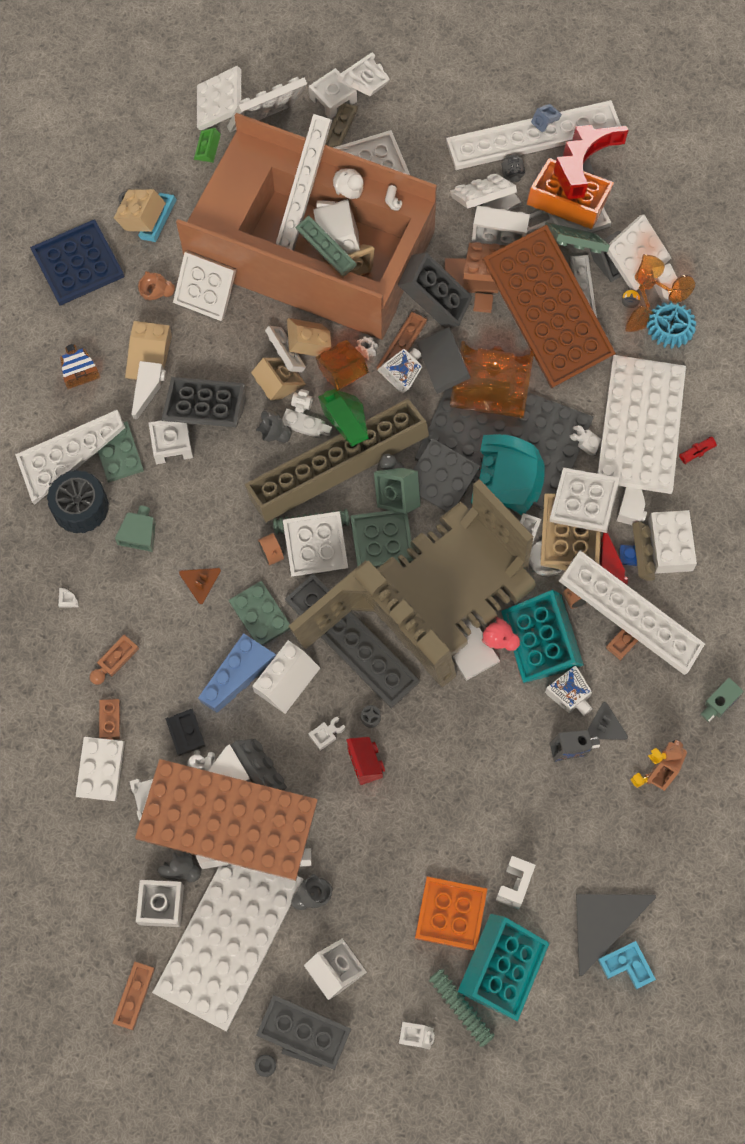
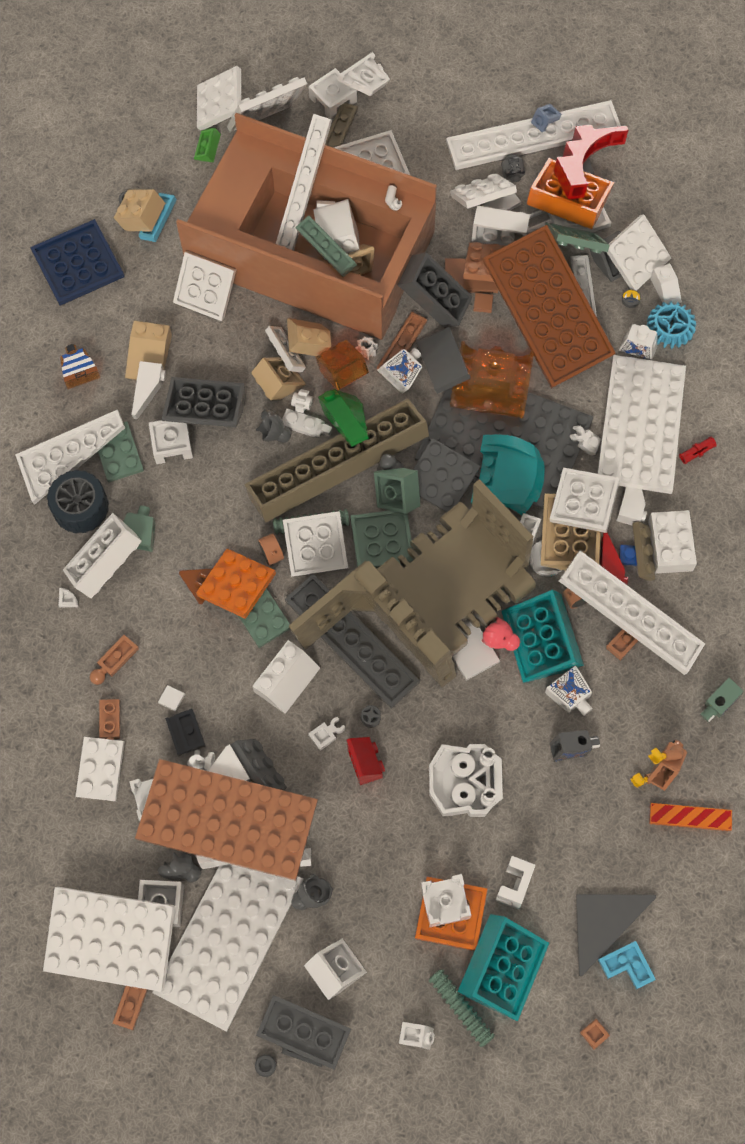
nougat piece [138,271,175,301] -> none
medium blue wedge [198,633,276,713] -> none
white piece [333,168,363,199] -> none
dark grey piece [588,702,628,740] -> none
clear orange plant [625,254,696,332] -> none
none -> white plate [43,887,175,992]
none -> white slope [63,513,141,599]
none -> white tile [158,685,185,712]
none -> orange plate [196,549,276,619]
none -> white panel [421,874,471,927]
none -> white brick [429,744,503,817]
none -> nougat tile [580,1019,610,1050]
none -> white torso [619,324,657,361]
none -> tile [649,803,732,831]

